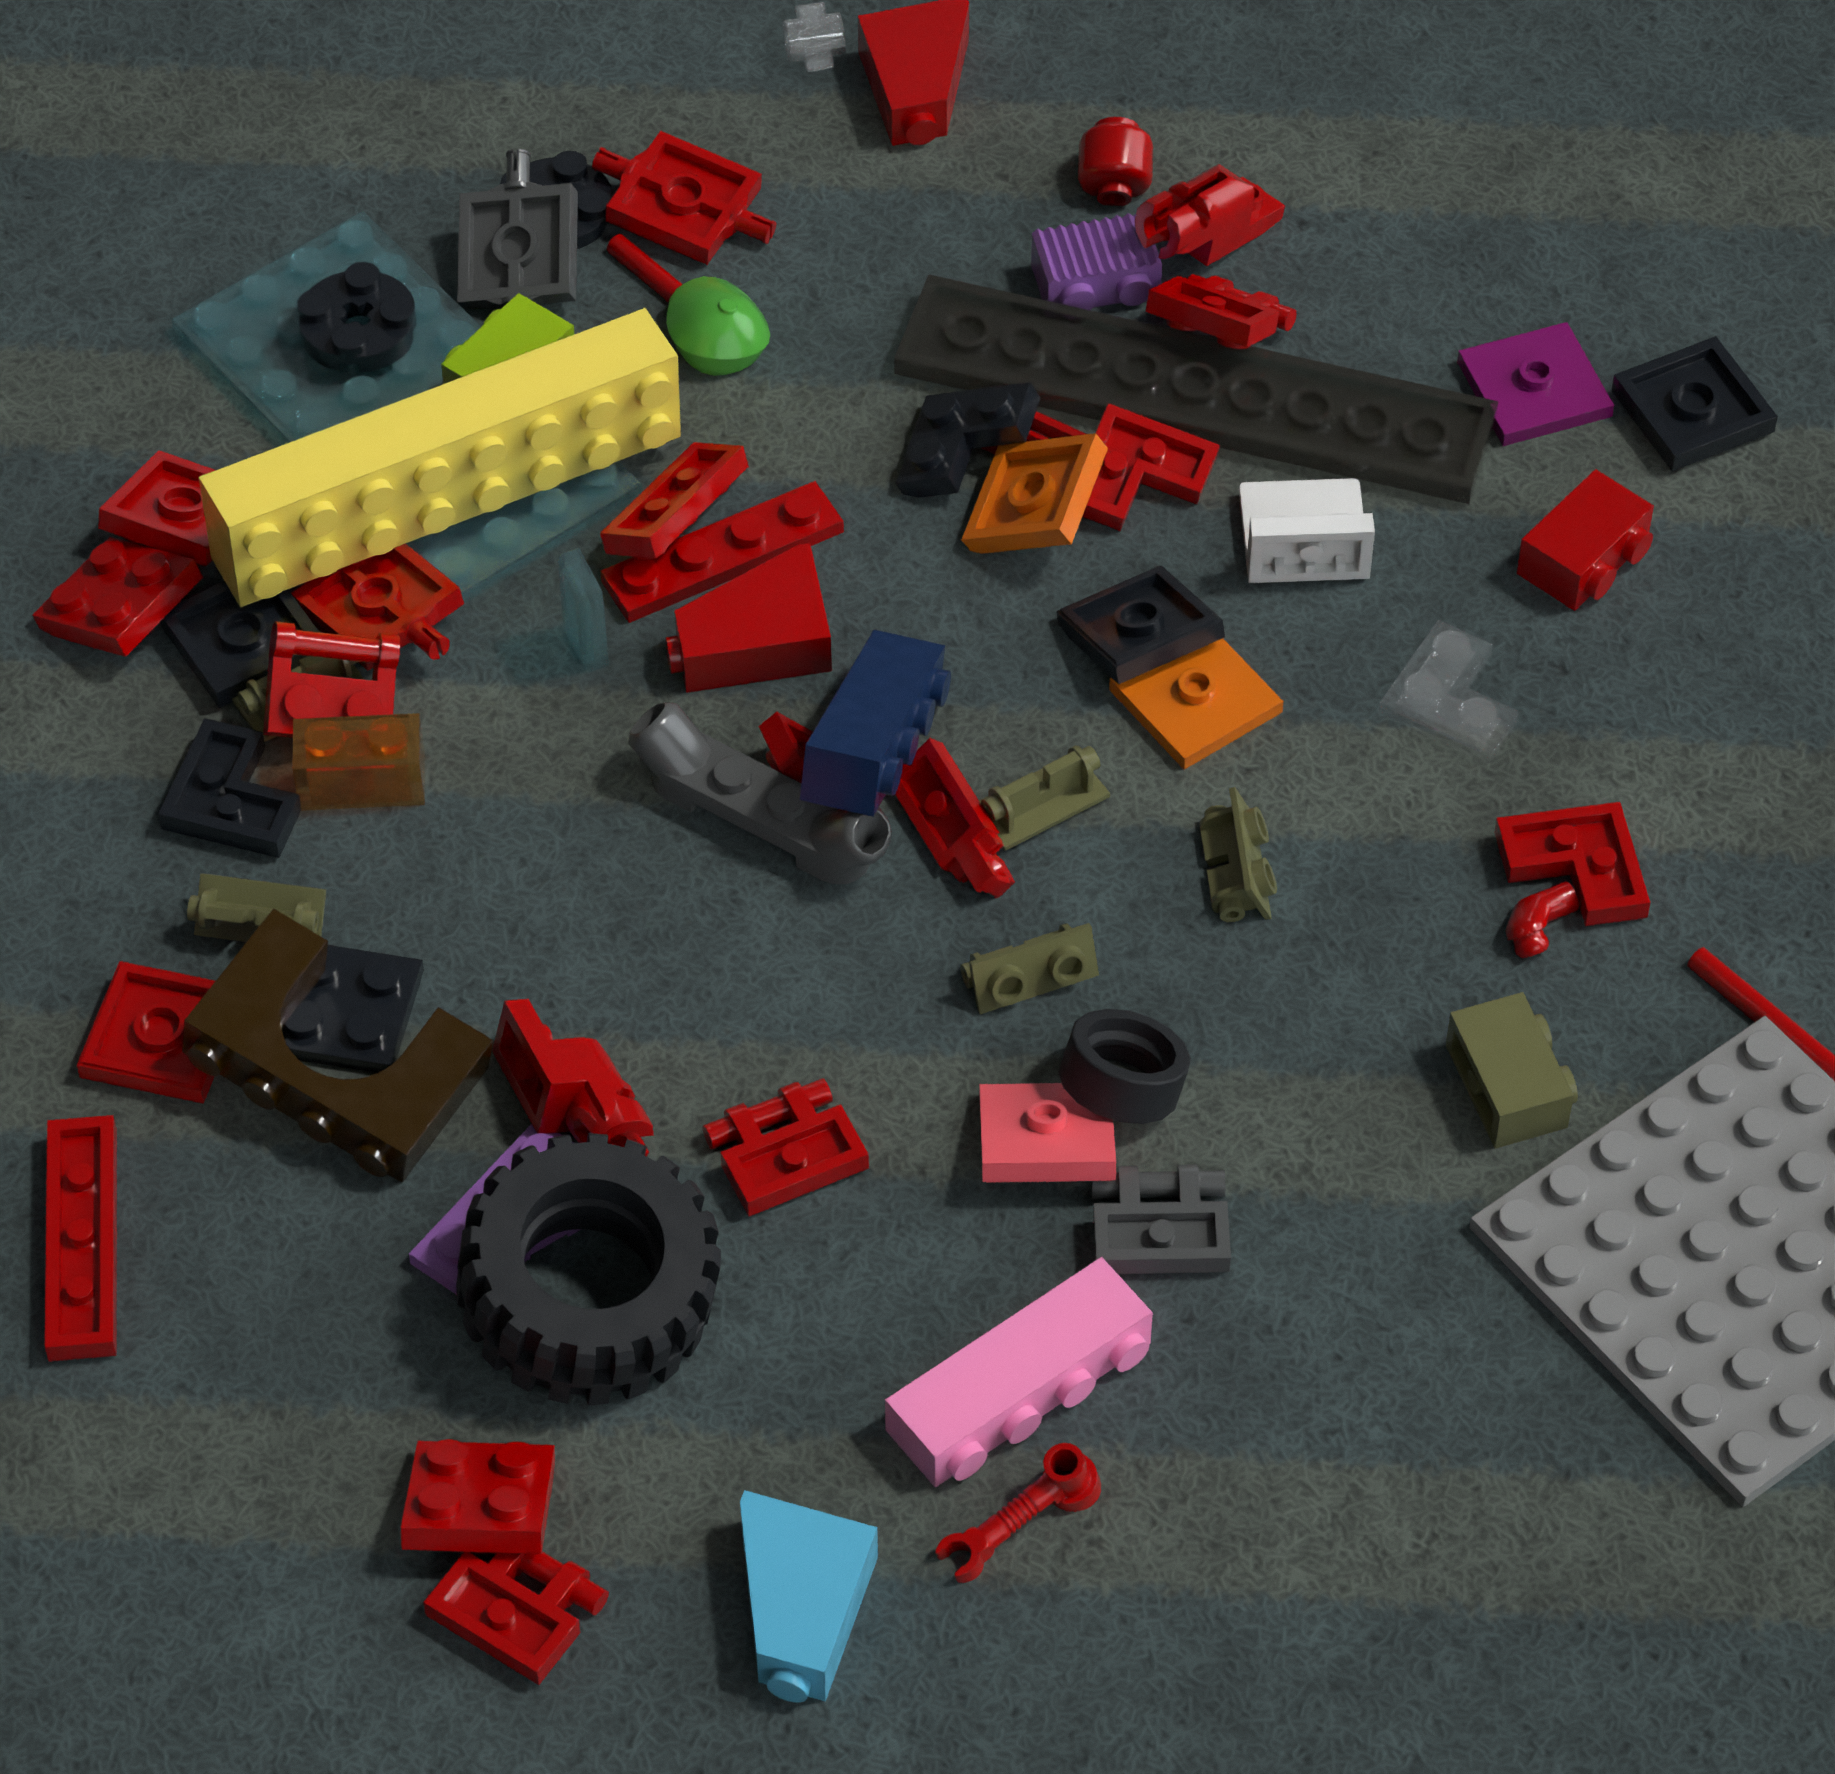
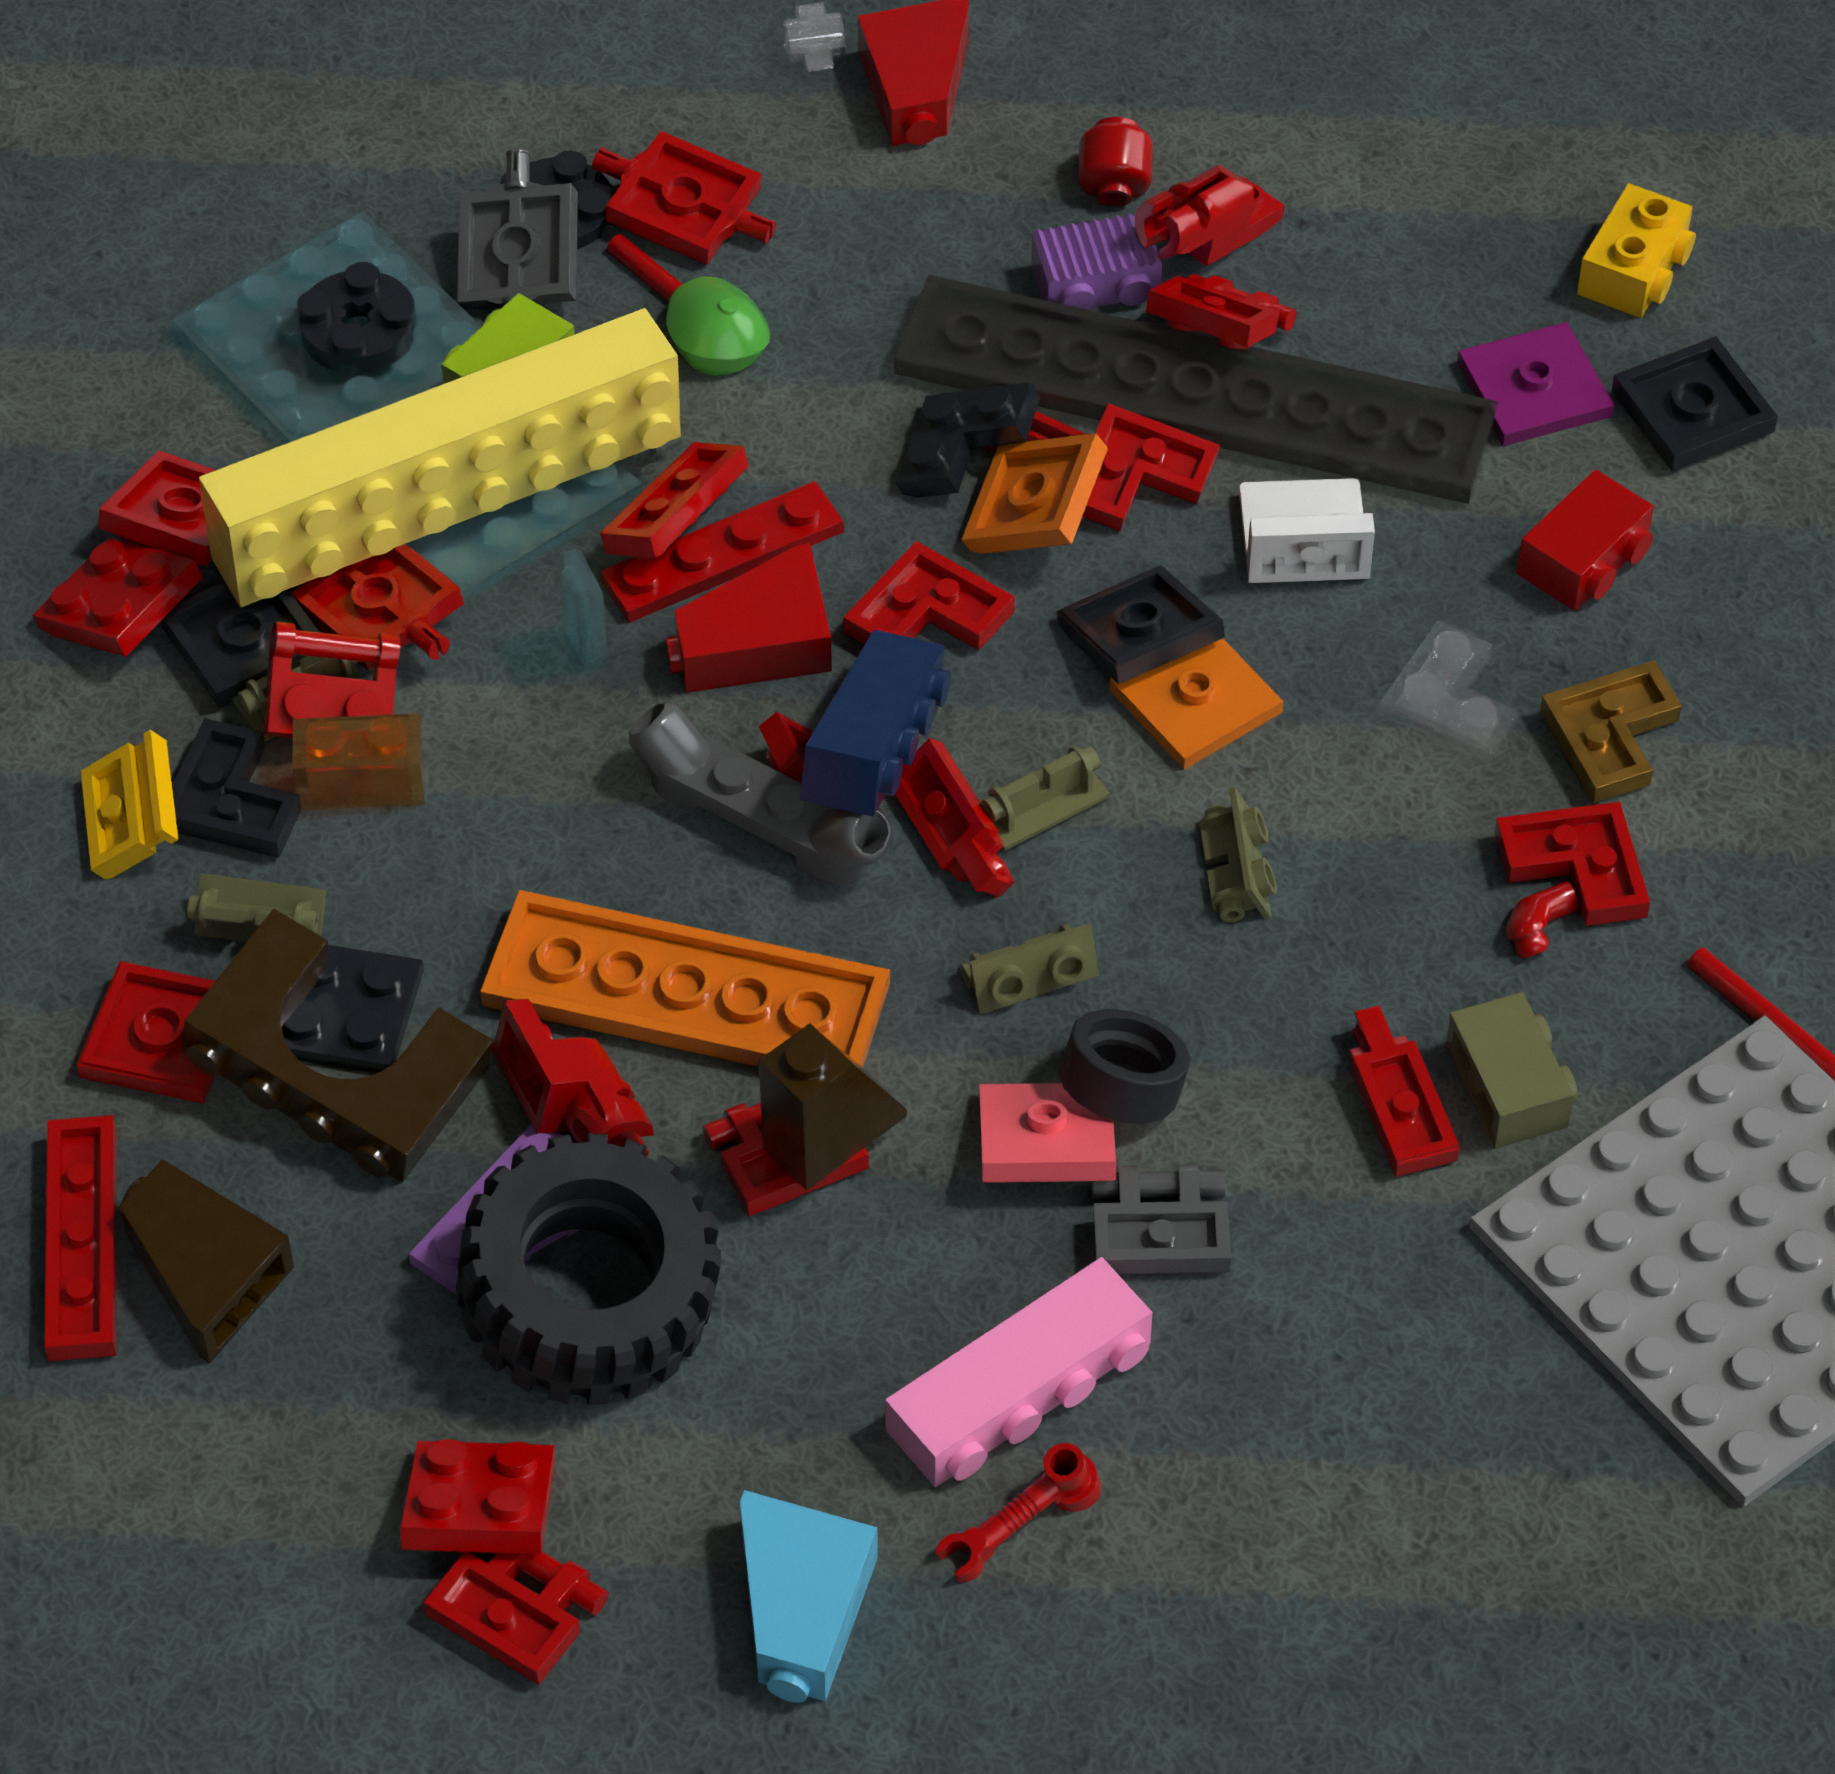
none -> yellow plate [81,730,178,879]
none -> dark brown slope [120,1159,294,1363]
none -> orange plate [480,890,890,1068]
none -> dark brown slope [758,1023,907,1191]
none -> red plate [843,541,1015,650]
none -> red hinge [1349,1005,1460,1177]
none -> pearl gold plate [1540,660,1682,803]
none -> yellow brick [1577,183,1696,318]

